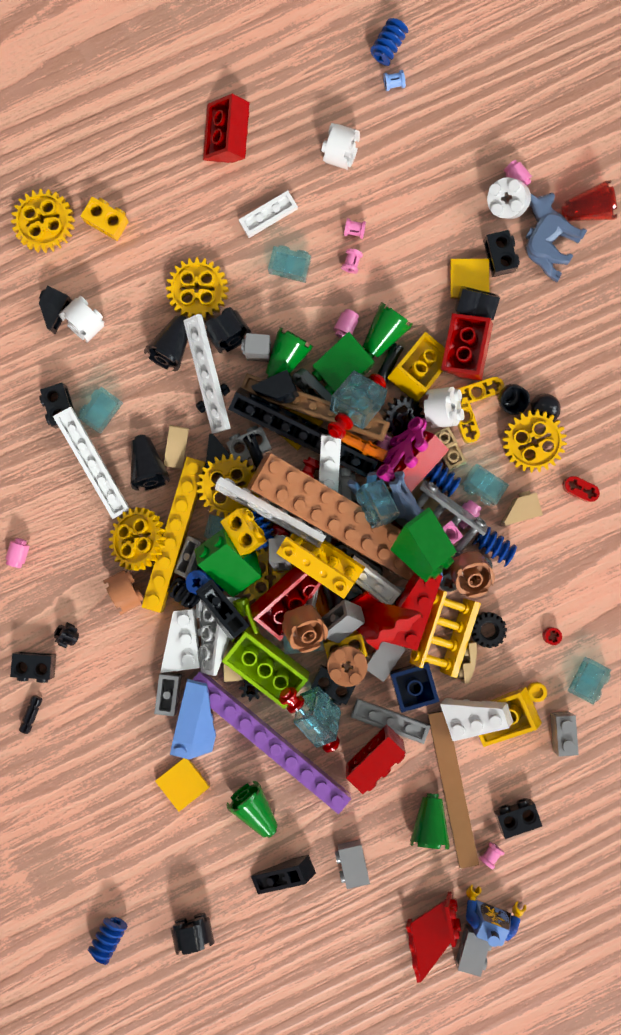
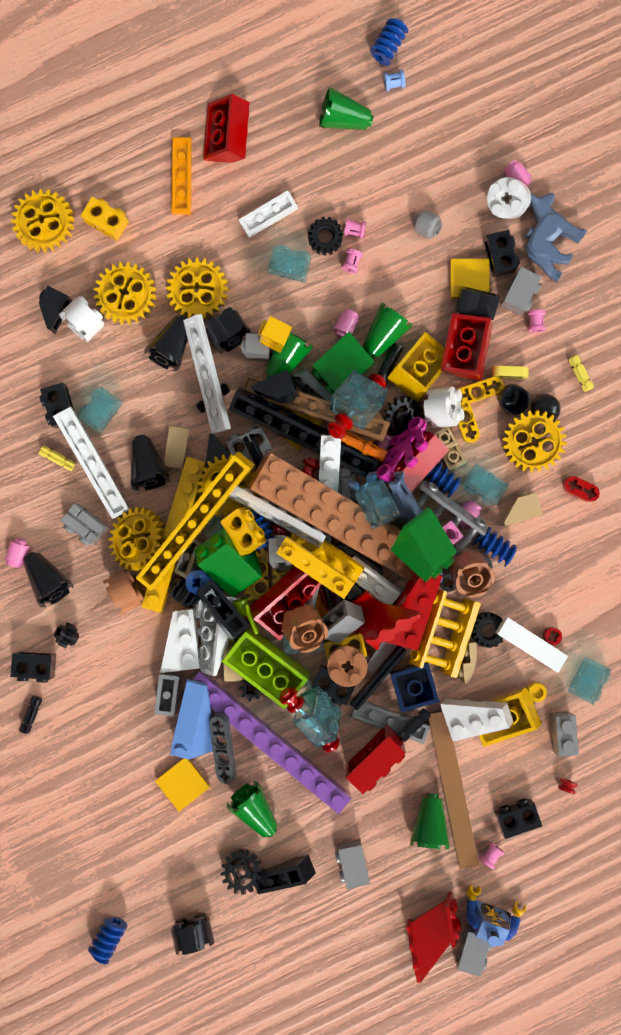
white brick [321,123,360,170] -> none
clear red cone [561,180,617,221] -> none
none -> black cone [23,552,74,608]
none -> light yellow axle [39,445,76,471]
none -> light grey brick [61,503,109,546]
none -> yellow gear [93,262,157,326]
none -> yellow brick [136,452,255,591]
none -> light orange tile [171,137,192,215]
none -> dark grey beam [209,712,236,784]
none -> black gear [220,849,264,895]
none -> yellow brick [258,316,292,353]
none -> black tyre [308,217,343,256]
none -> green cone [319,87,374,130]
none -> black axle [350,646,407,710]
none -> black axle [398,708,431,742]
none -> light grey head [412,210,443,239]
none -> light yellow beam [492,366,529,379]
none -> white tile [495,616,568,673]
none -> light grey brick [500,267,542,316]
none -> bright pink bush [528,310,546,333]
none -> red bush [558,778,578,794]
none -> light yellow axle [568,355,594,392]

